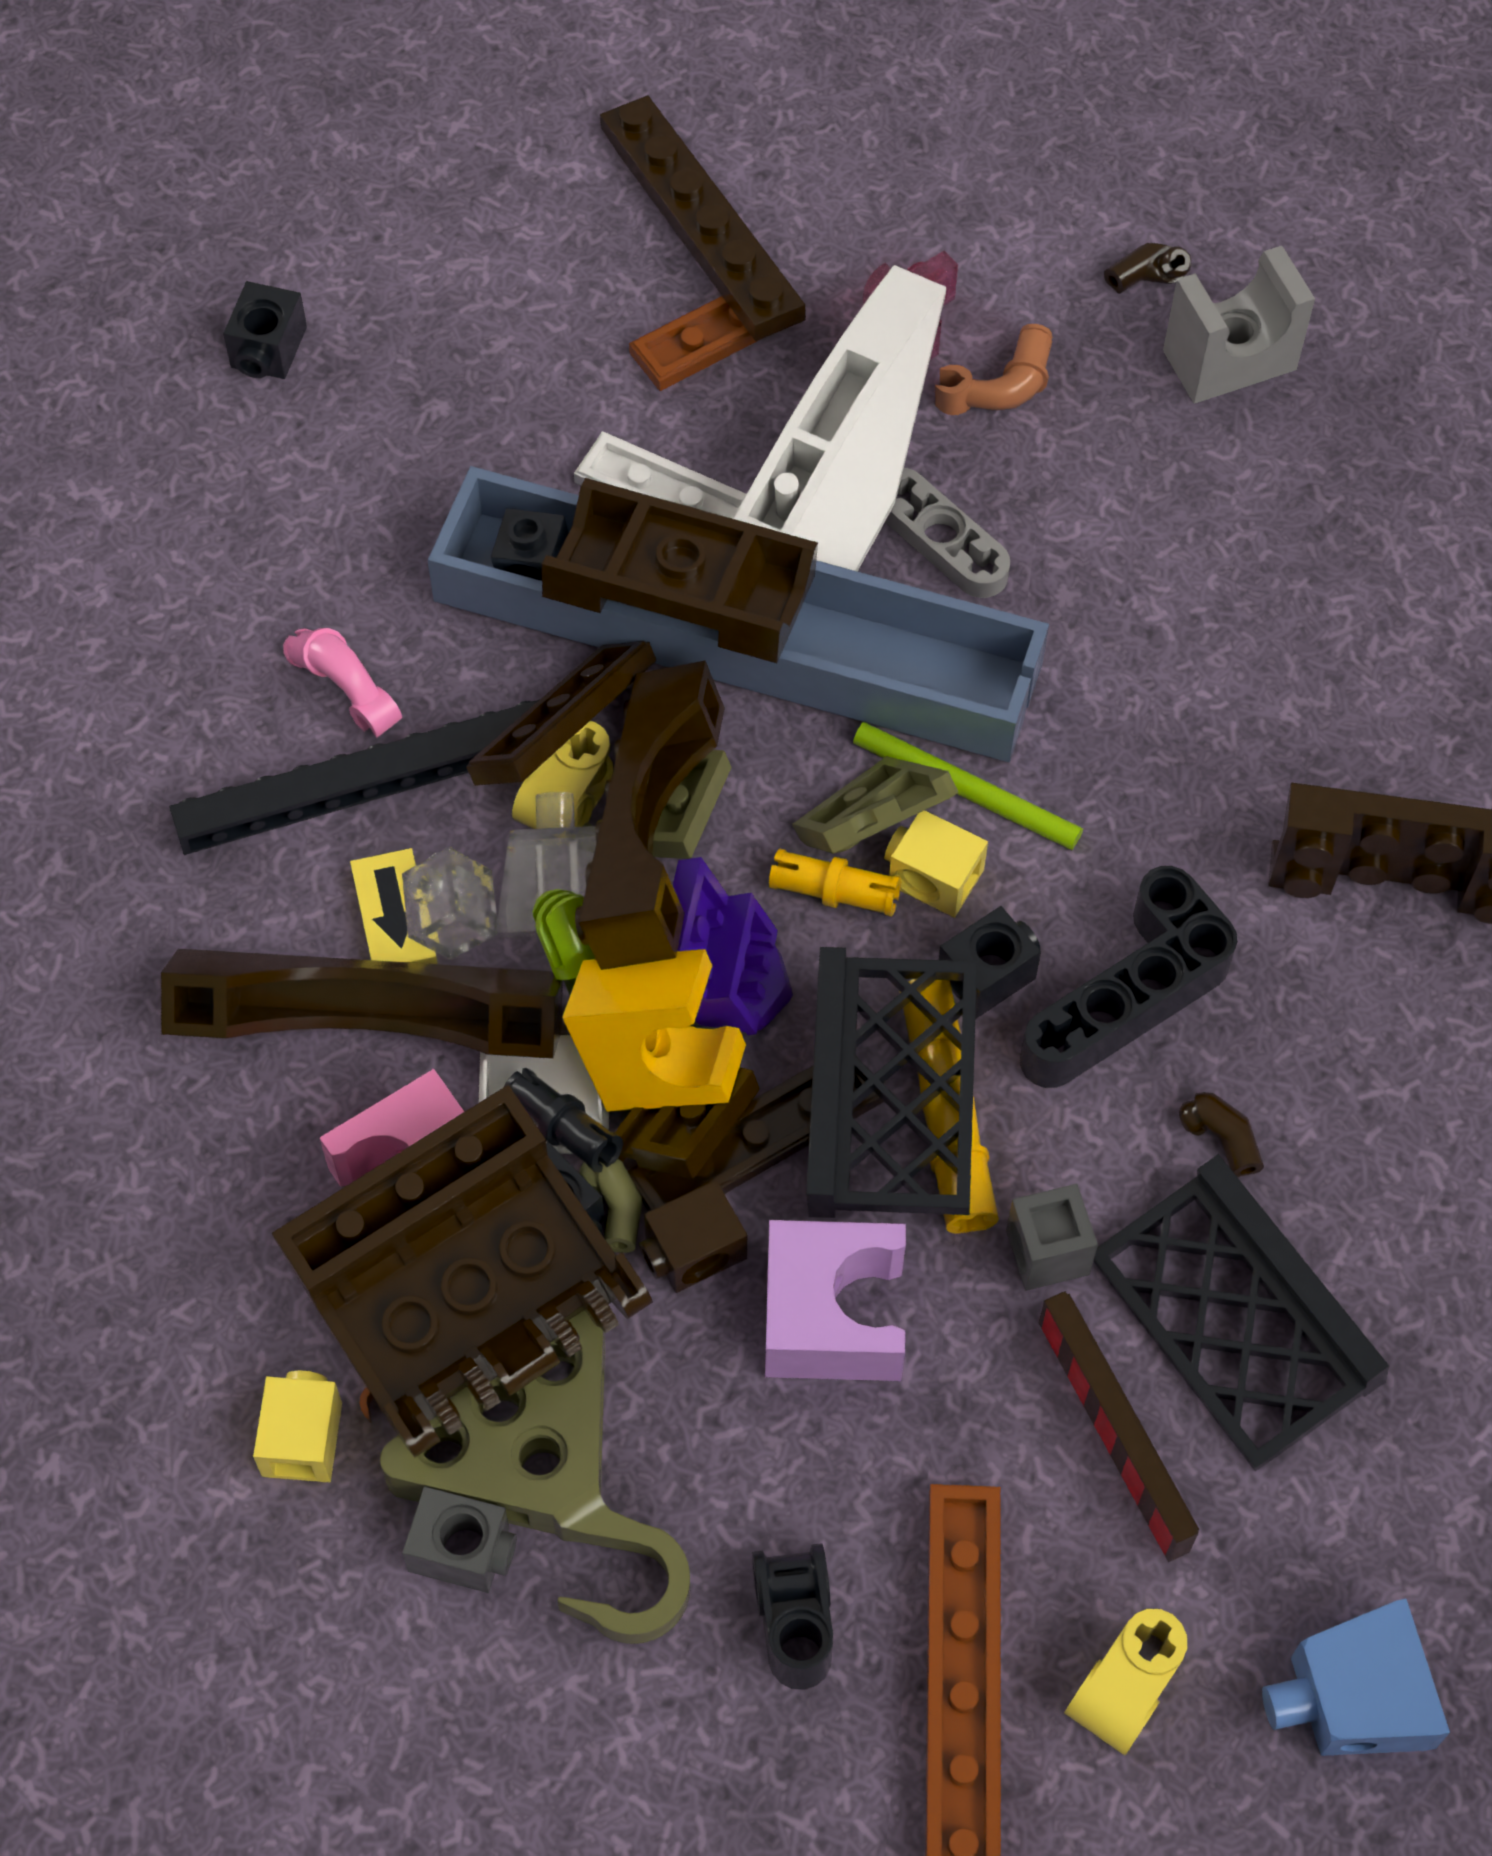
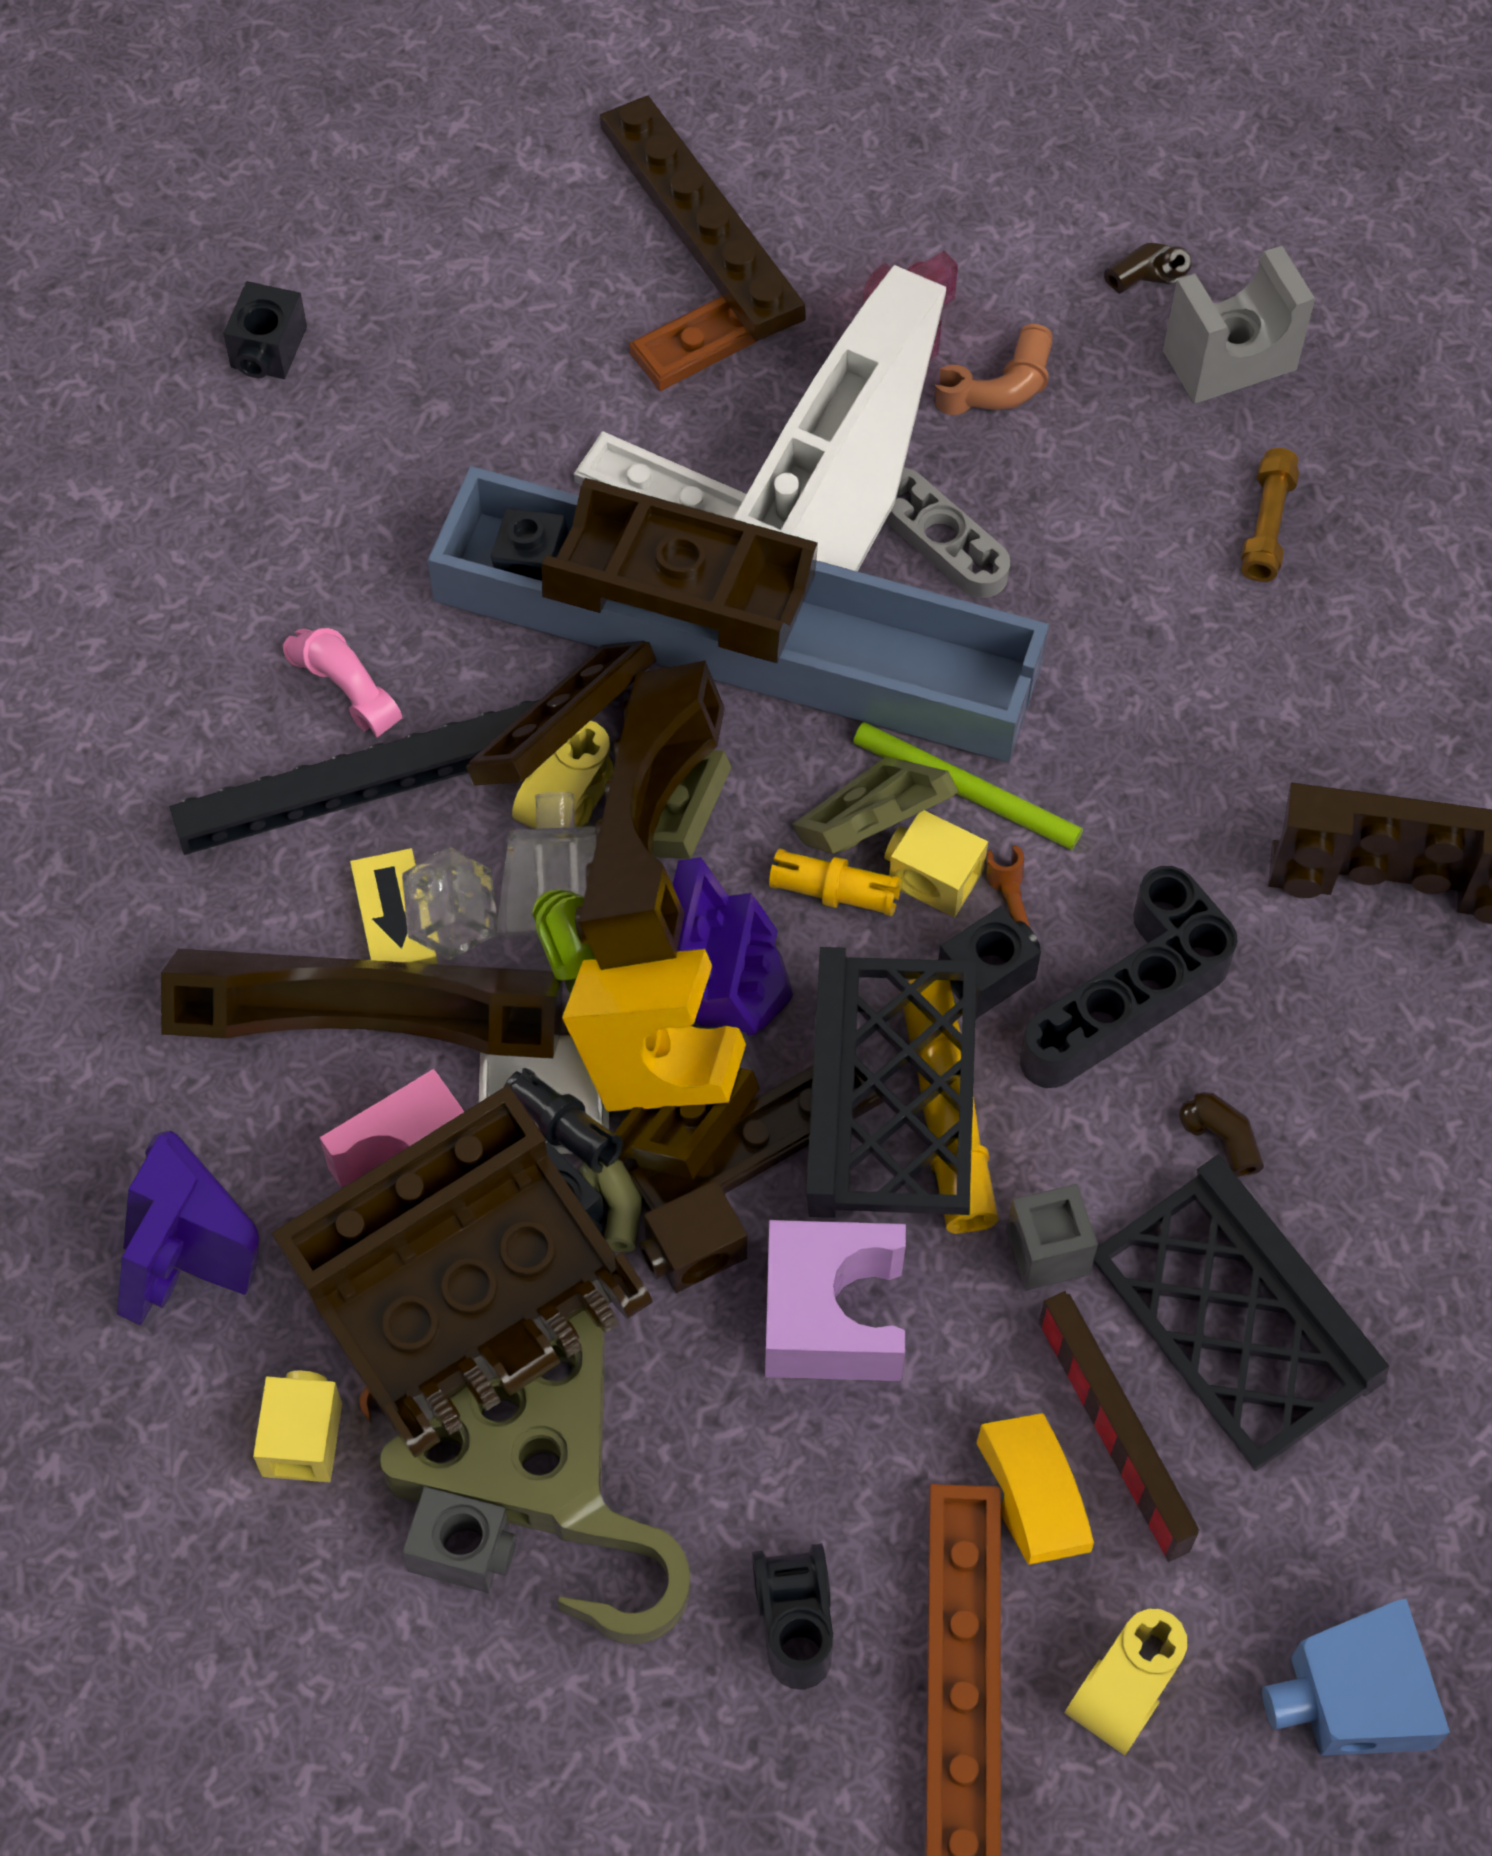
none -> dark purple piece [117,1131,259,1325]
none -> yellow slope [976,1413,1094,1565]
none -> dark orange hand [986,845,1030,927]
none -> pearl gold bar [1241,448,1299,582]

